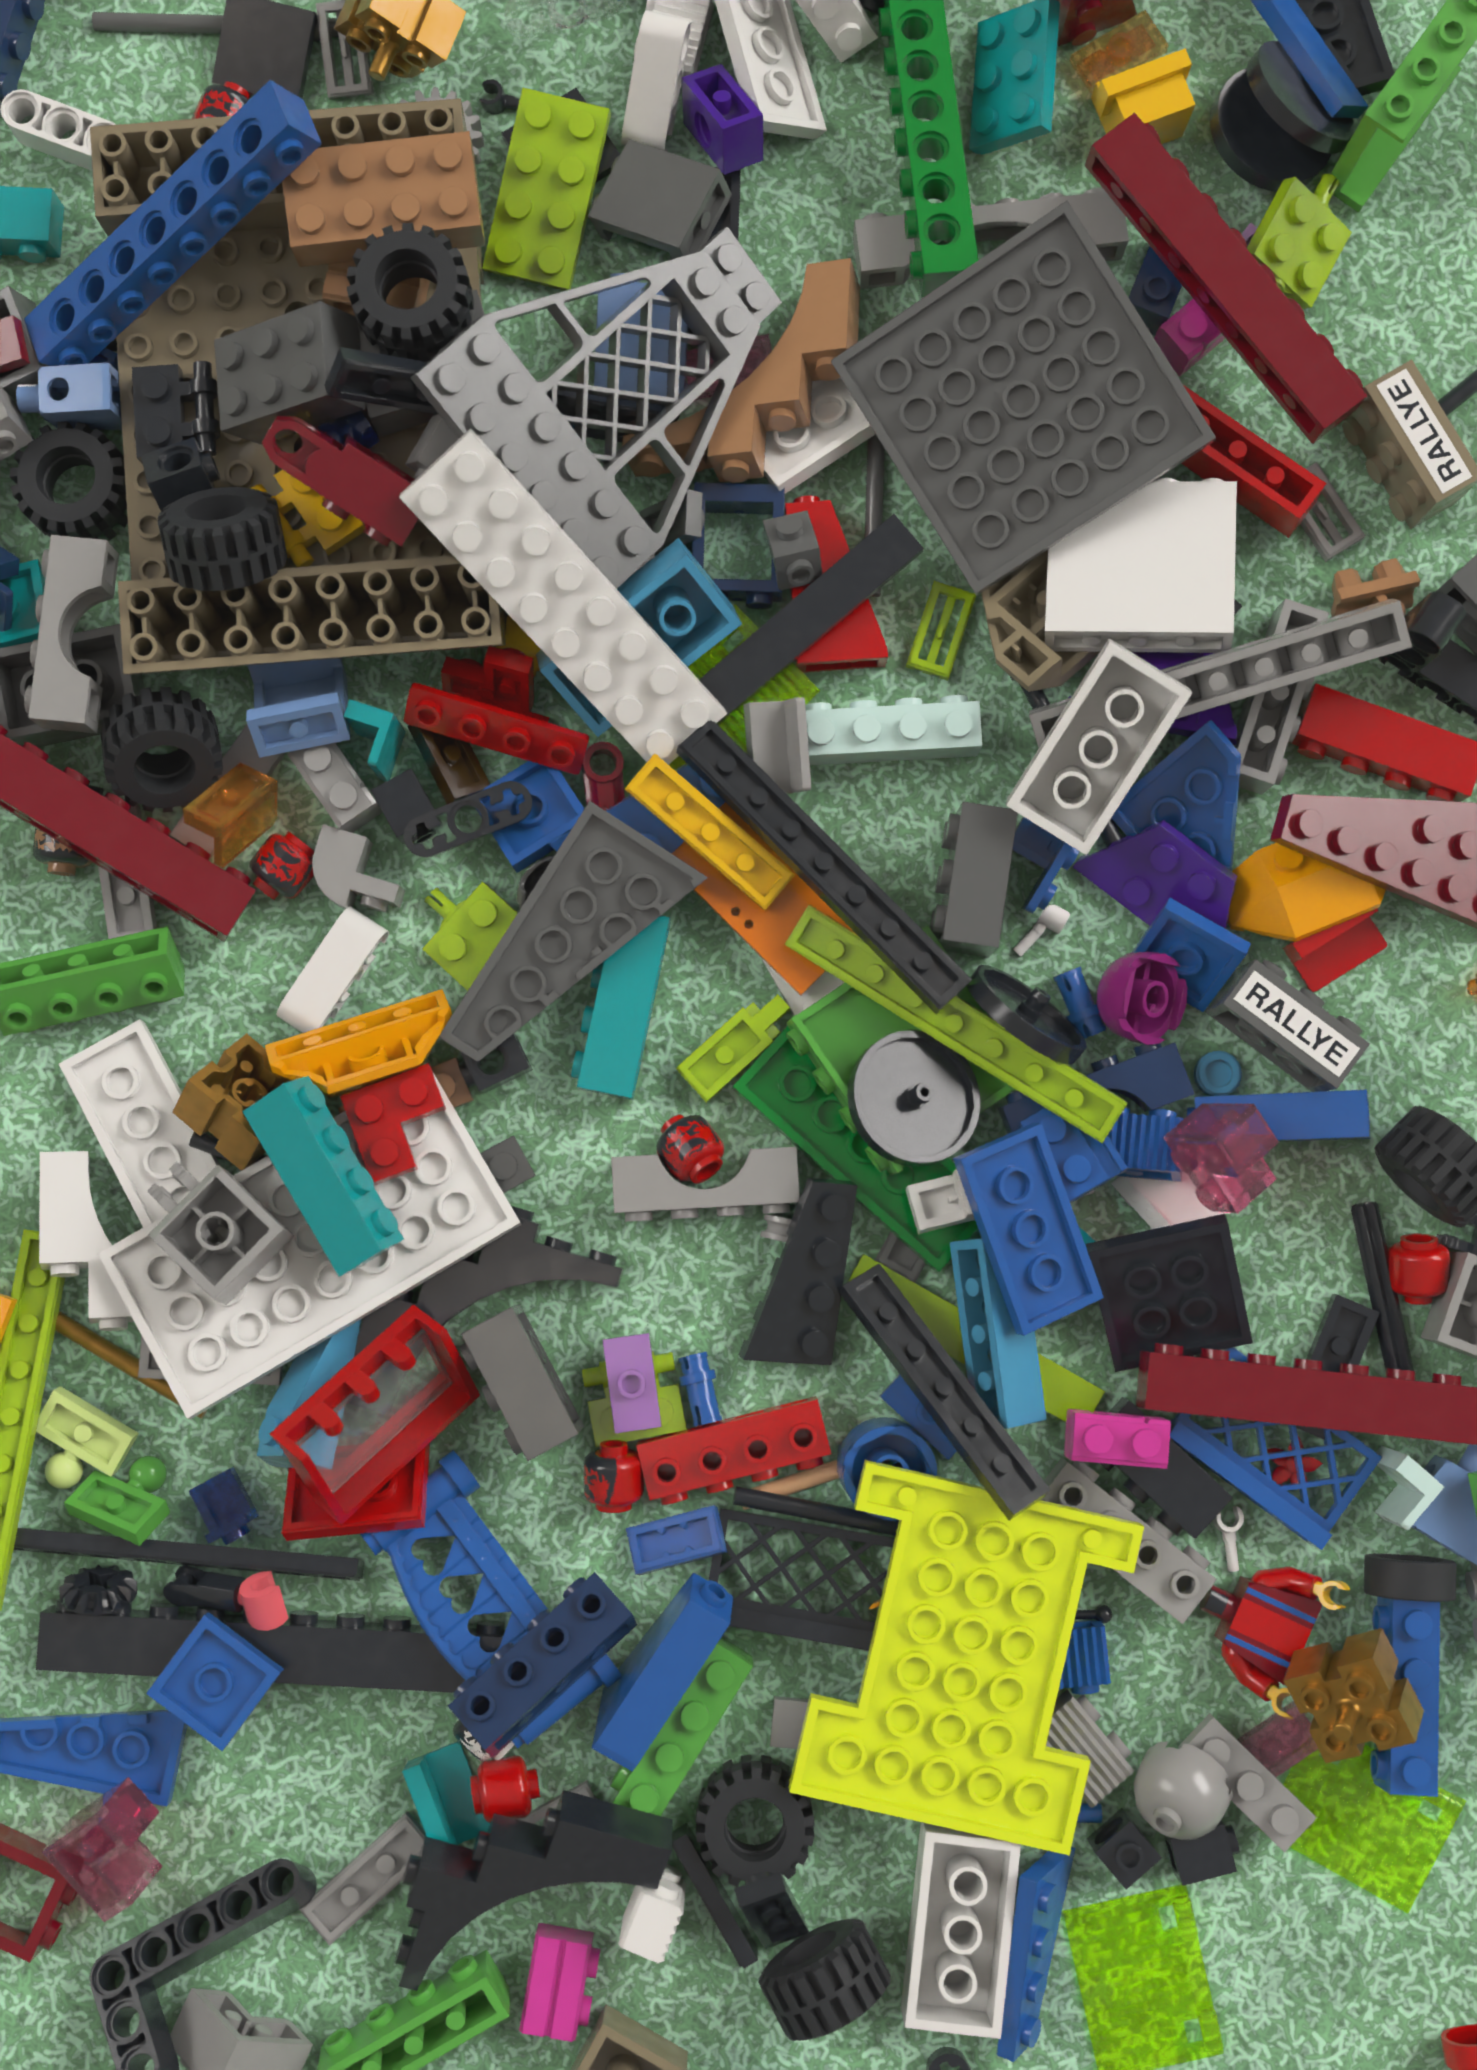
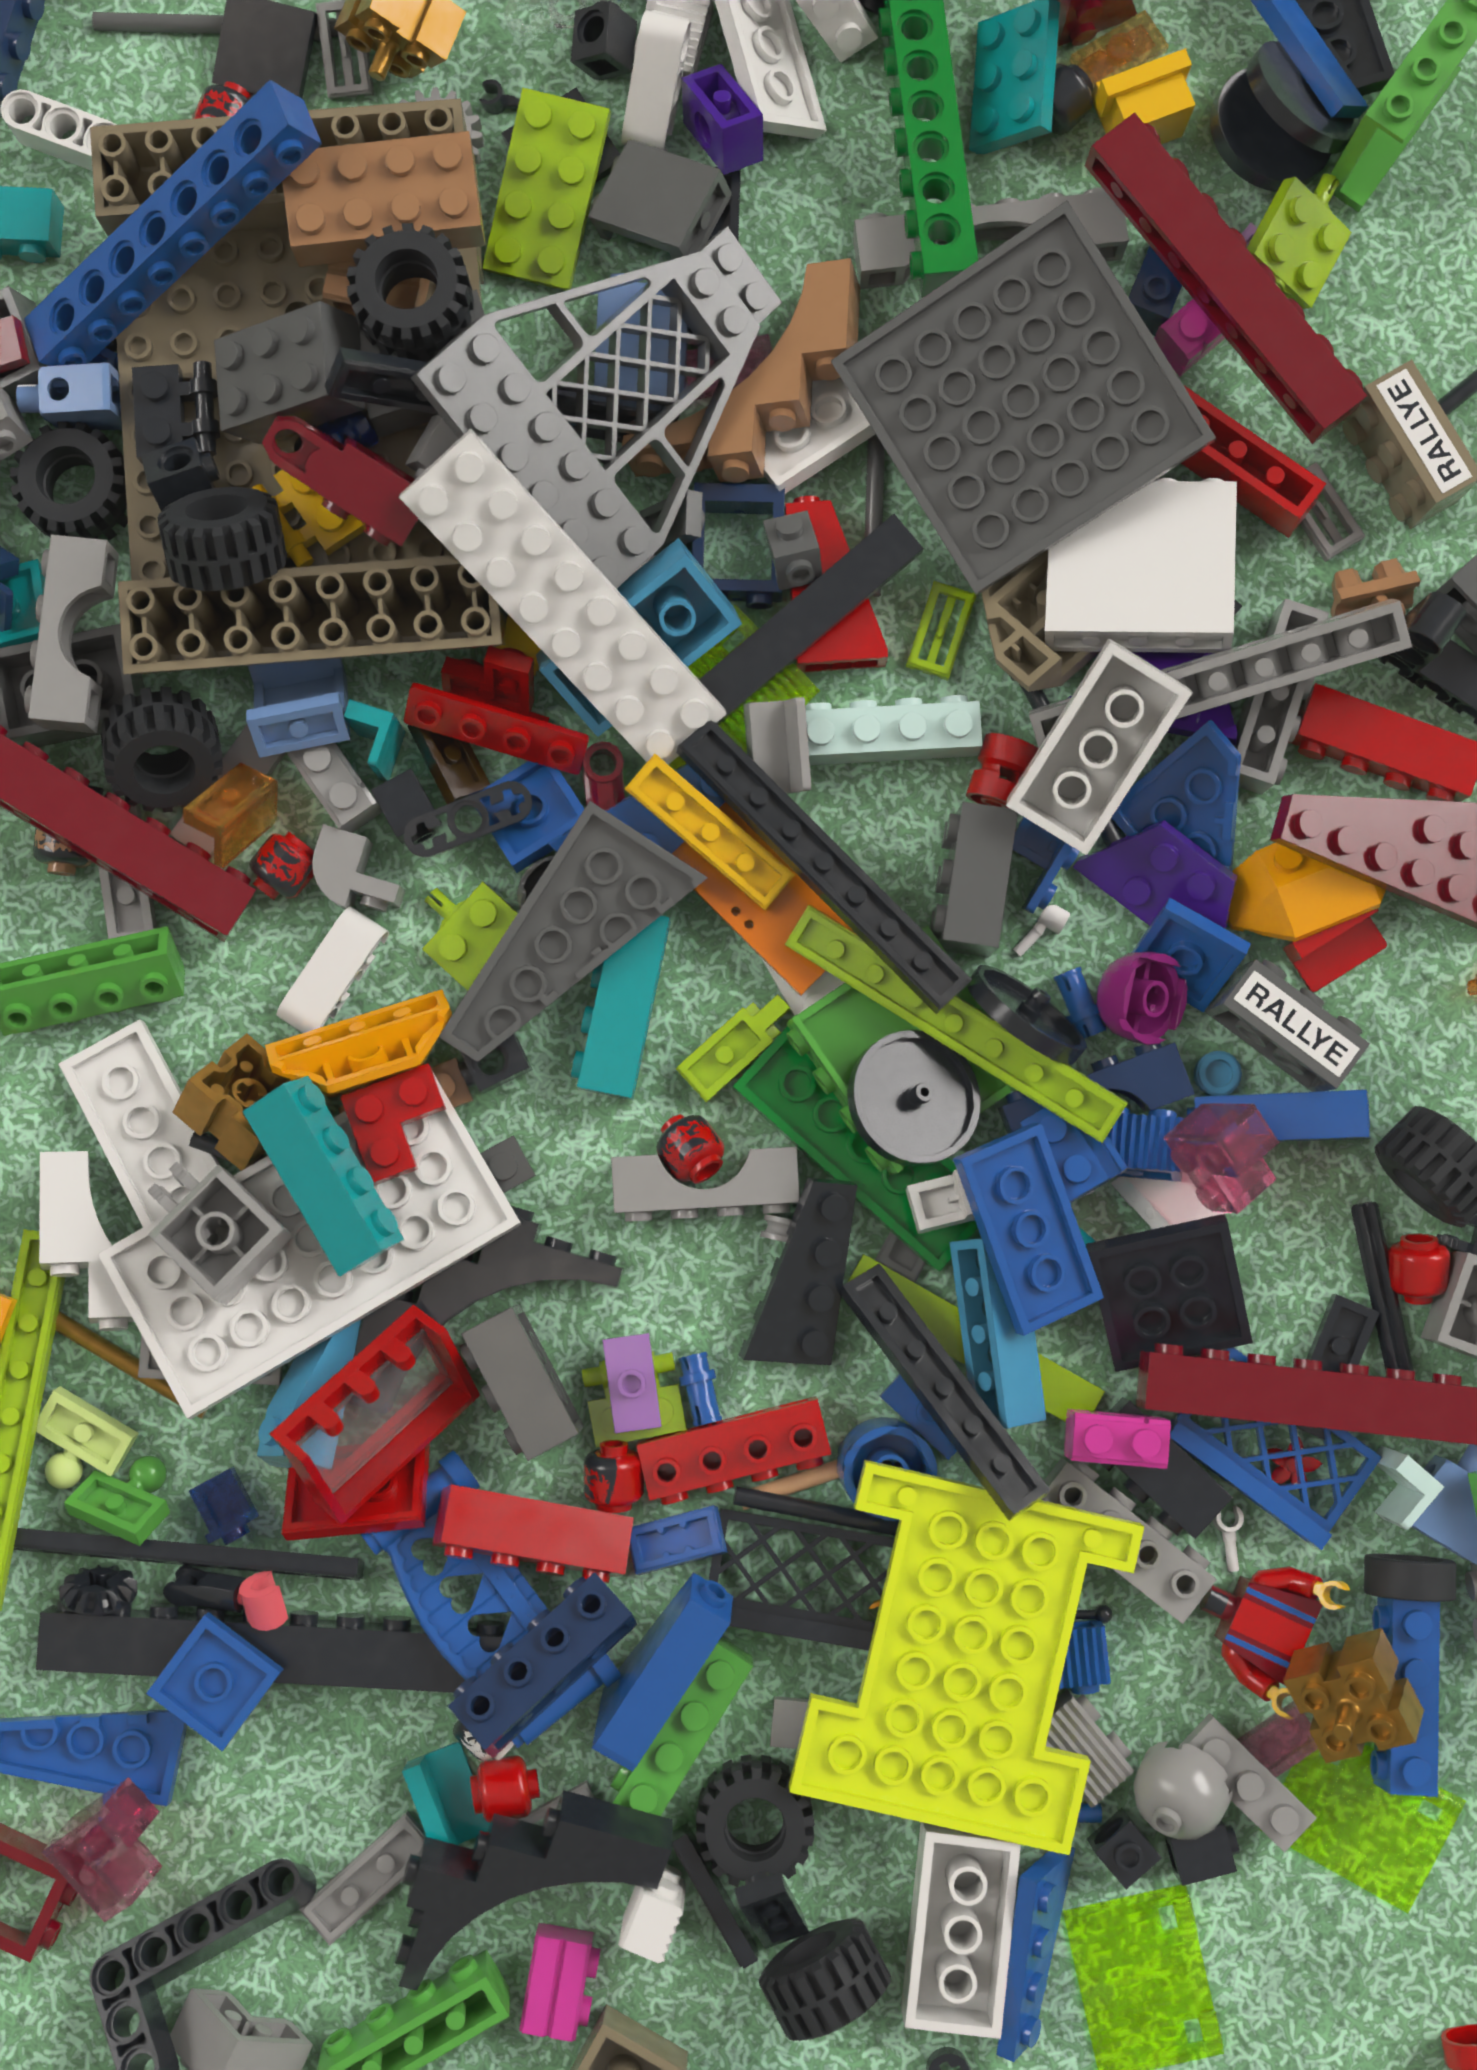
none -> brick [432,1484,634,1584]
none -> black brick [570,0,637,80]
none -> red wheel [965,733,1039,814]
none -> black head [1051,64,1094,135]

